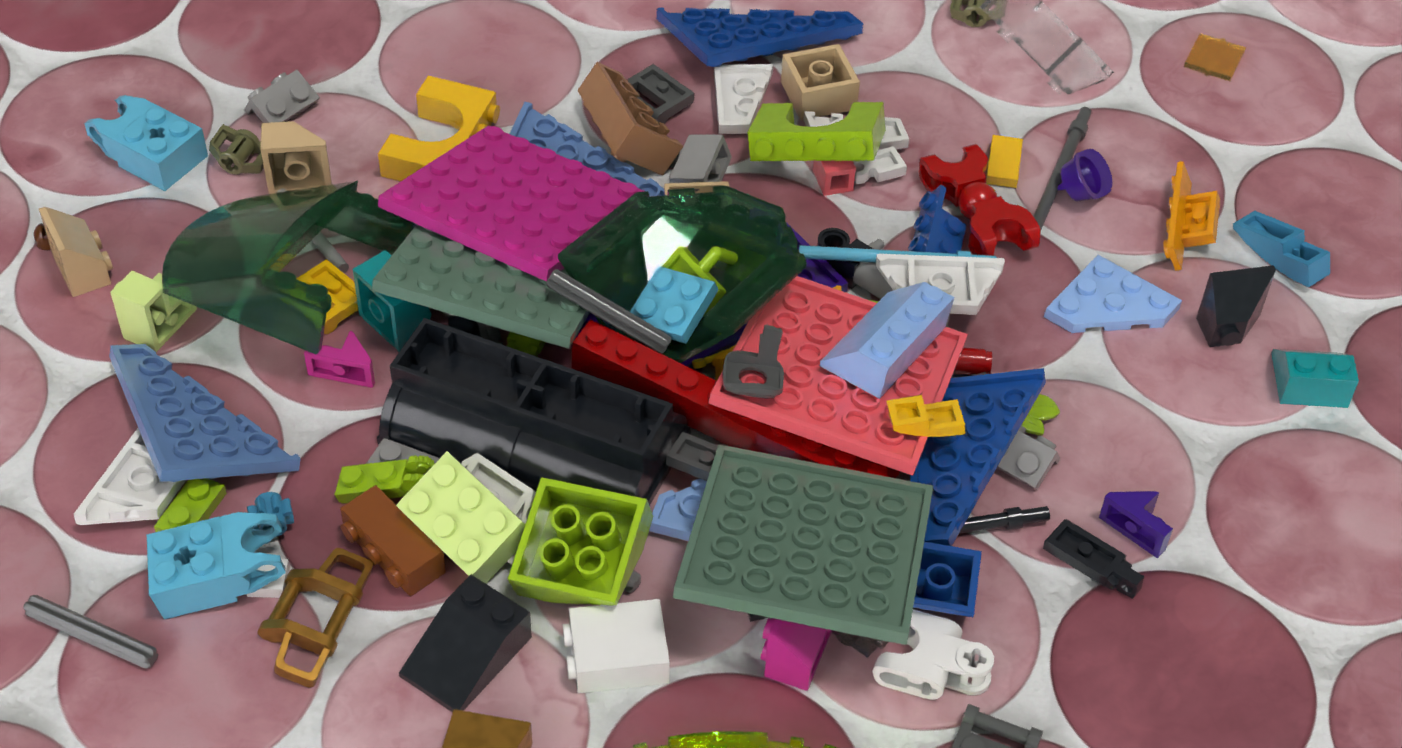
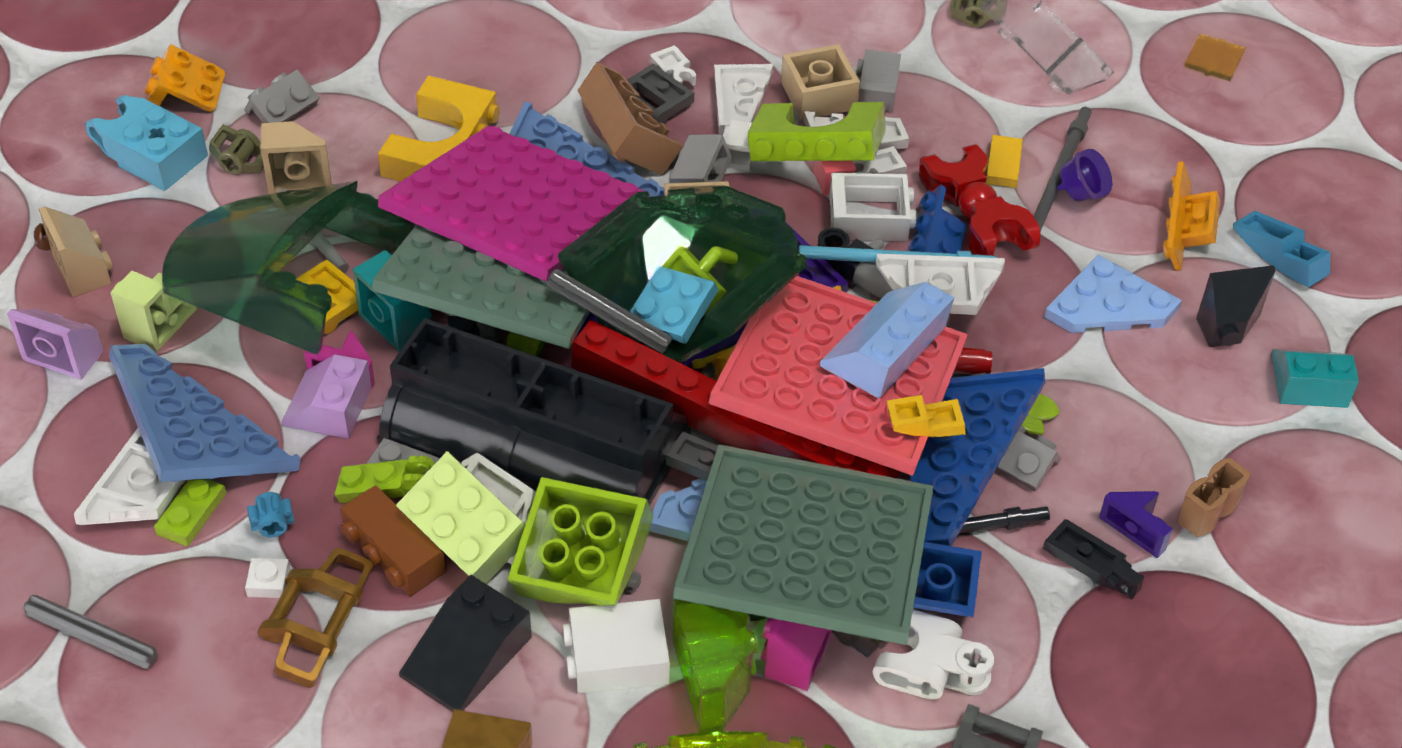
medium azure brick [146,512,286,620] -> none
blue wing [656,7,863,67] -> none
dark grey piece [723,324,784,399] -> none
none -> lavender slope [7,309,104,380]
none -> light orange bracket [143,44,225,112]
none -> lavender slope [282,354,372,439]
none -> white plate [649,45,696,86]
none -> clear neon green slope [672,598,758,736]
none -> white window [723,119,752,171]
none -> white window [829,173,916,241]
none -> light grey brick [856,50,901,113]
none -> medium nougat brick [1177,458,1250,537]

